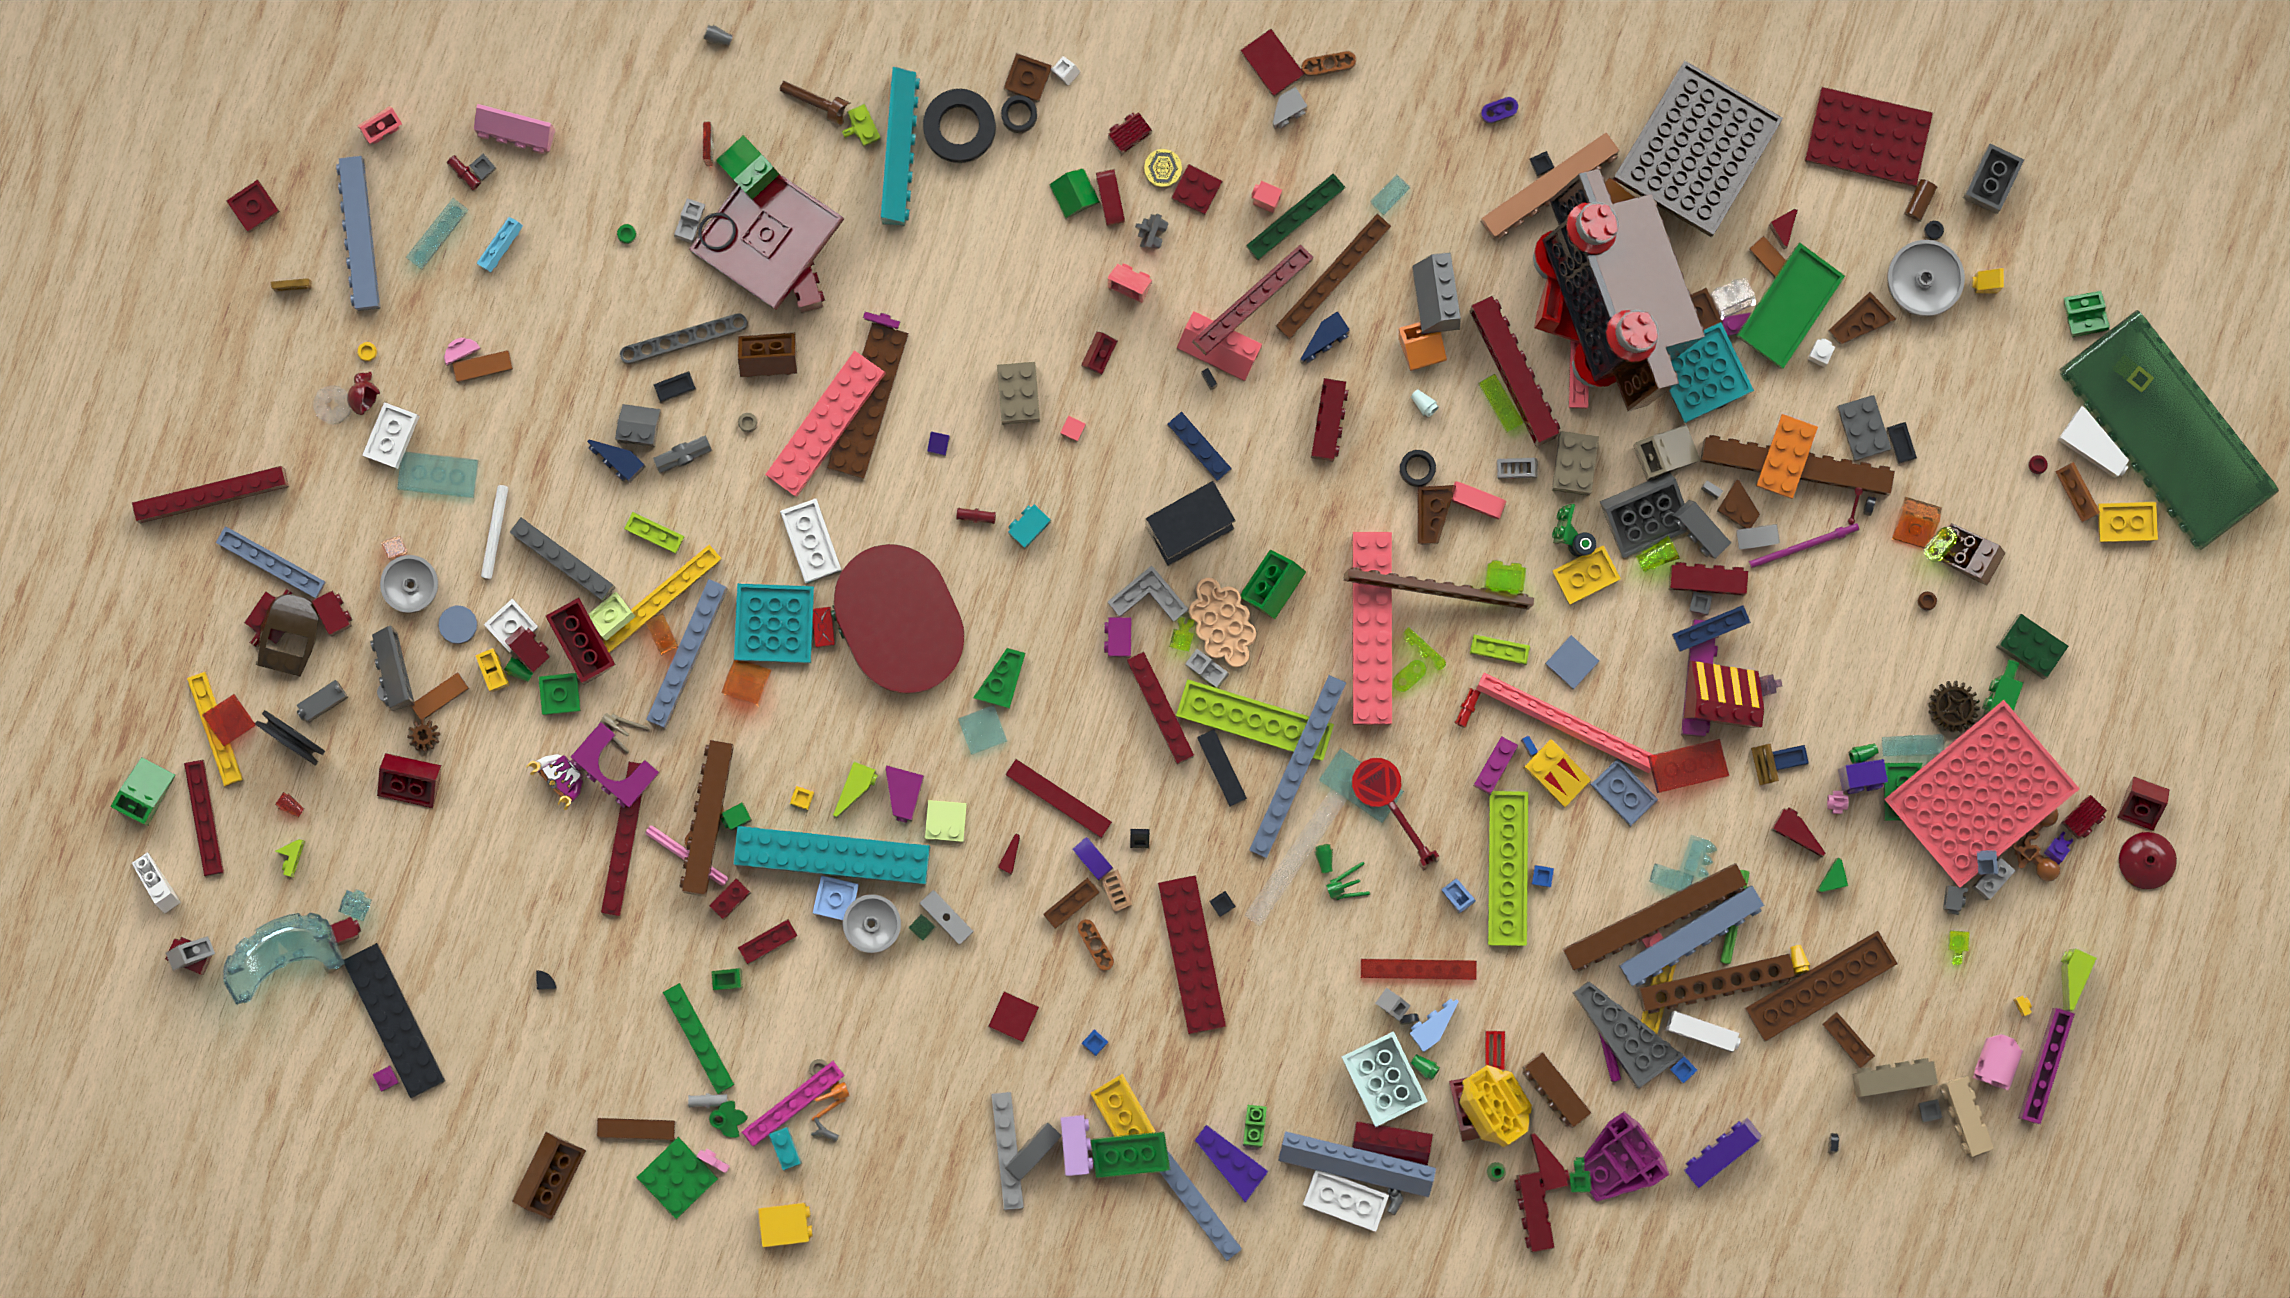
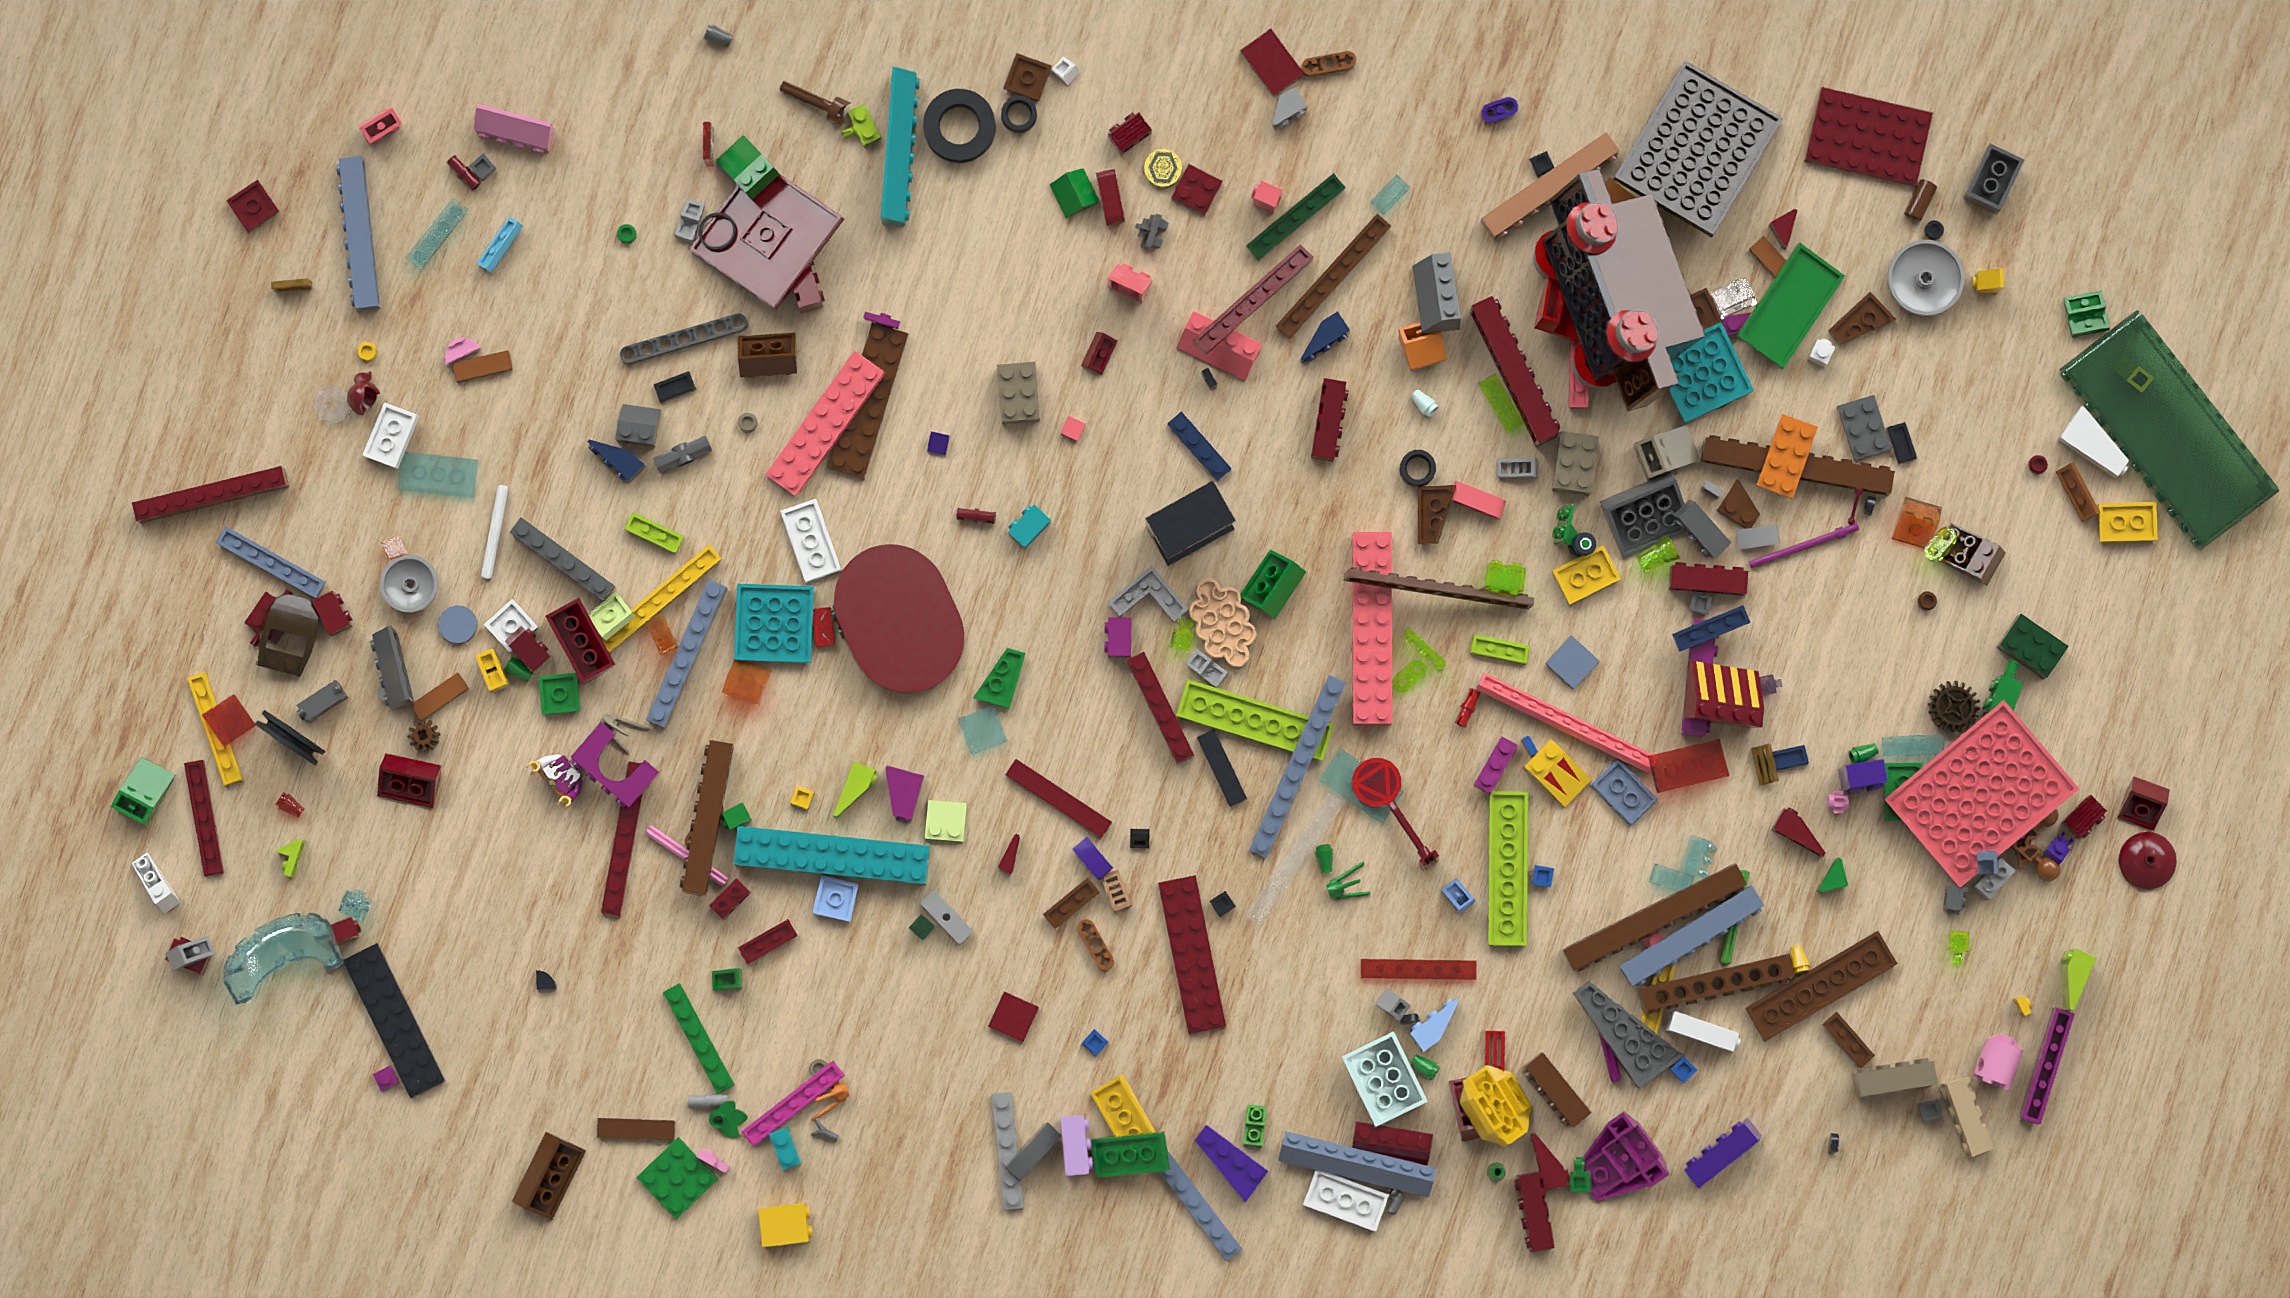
light grey dish [843,895,901,953] -> none

